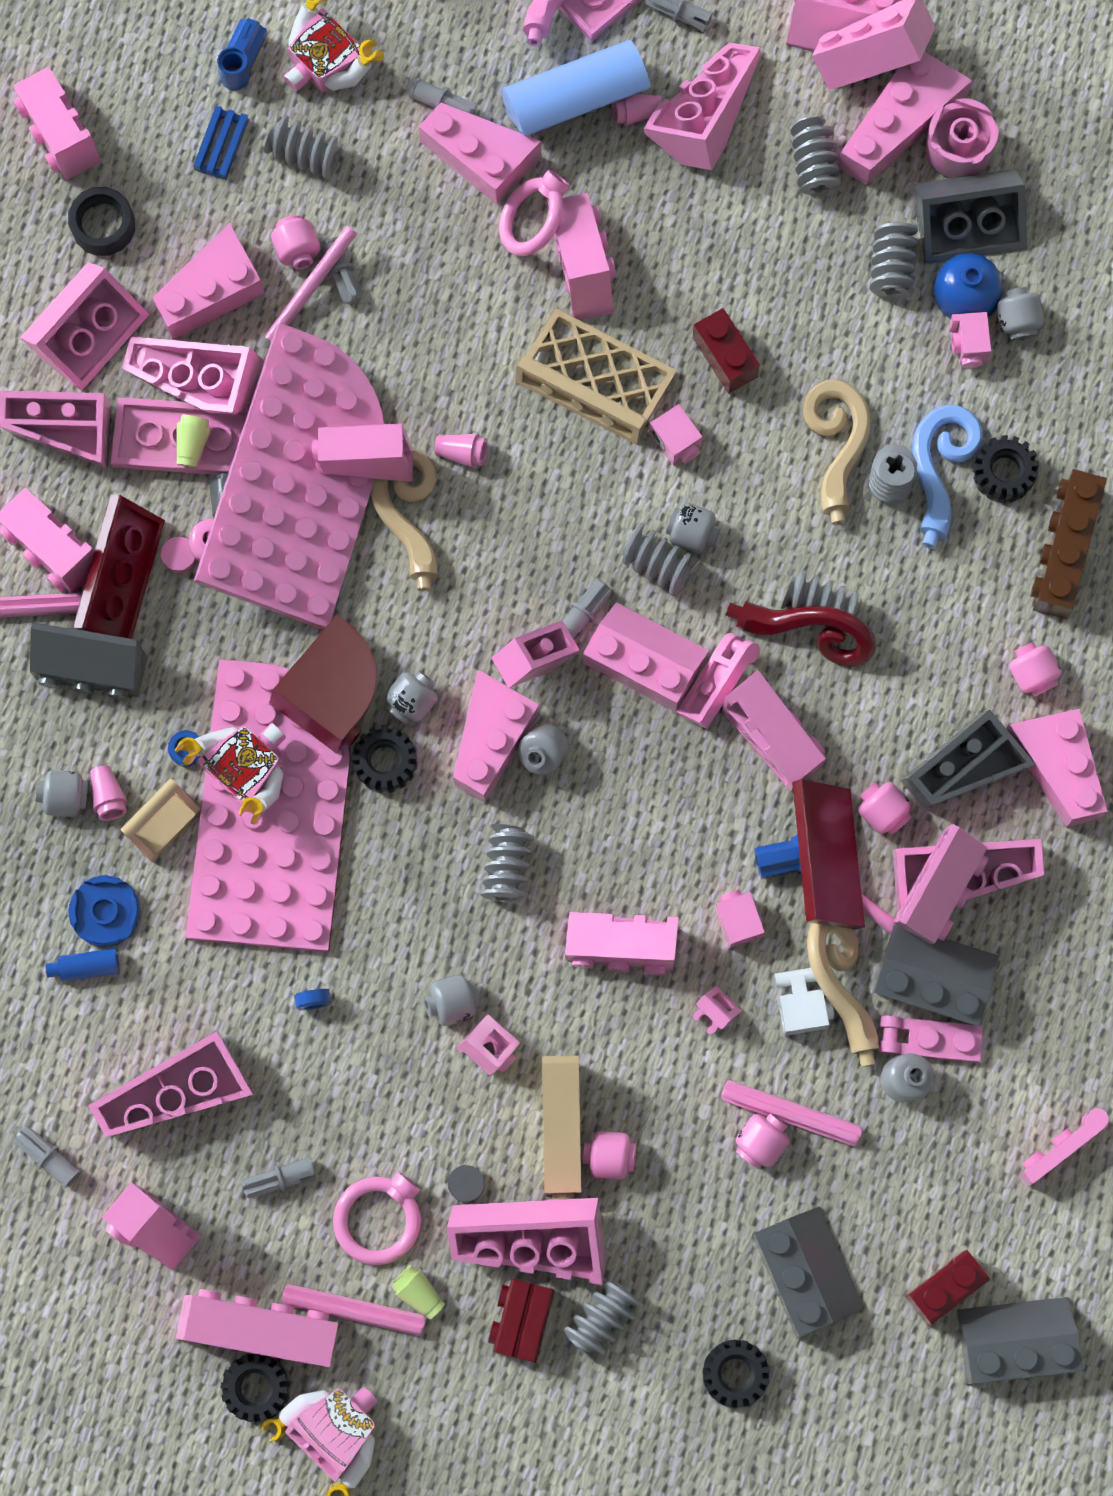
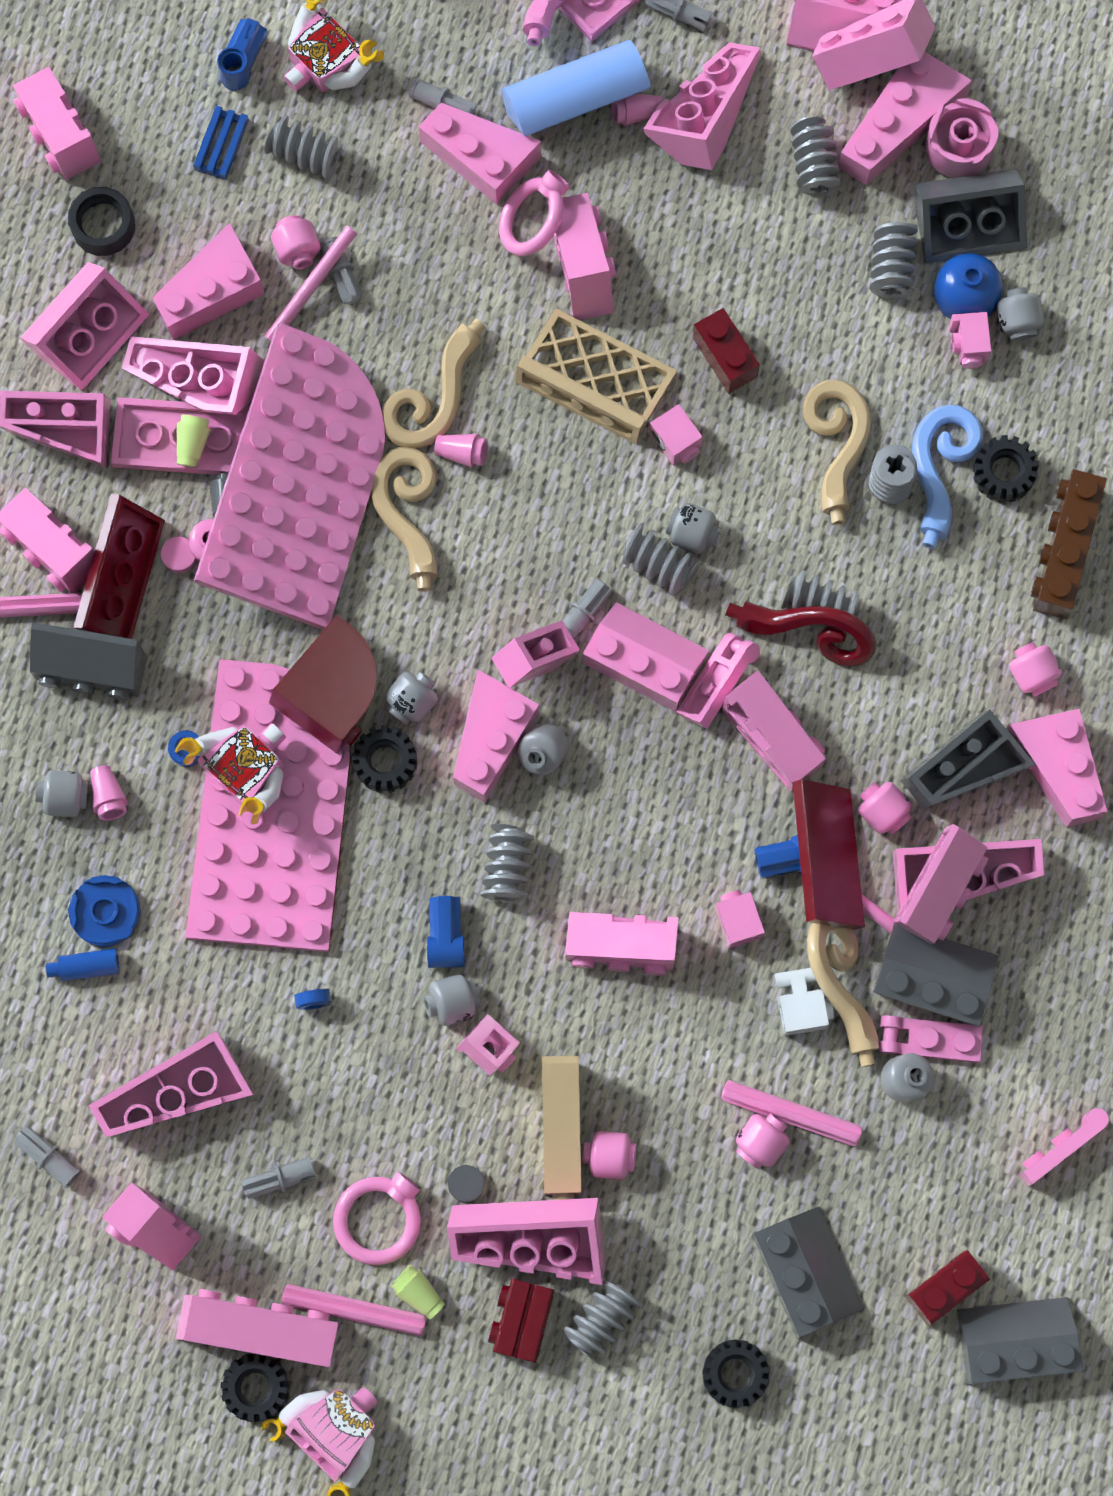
tan tile [120,778,201,862] -> none
bright pink slope [312,424,413,482] -> none
bright pink tile [693,985,742,1034] -> none
none -> tan plant [382,319,486,449]
none -> blue piece [427,896,465,968]

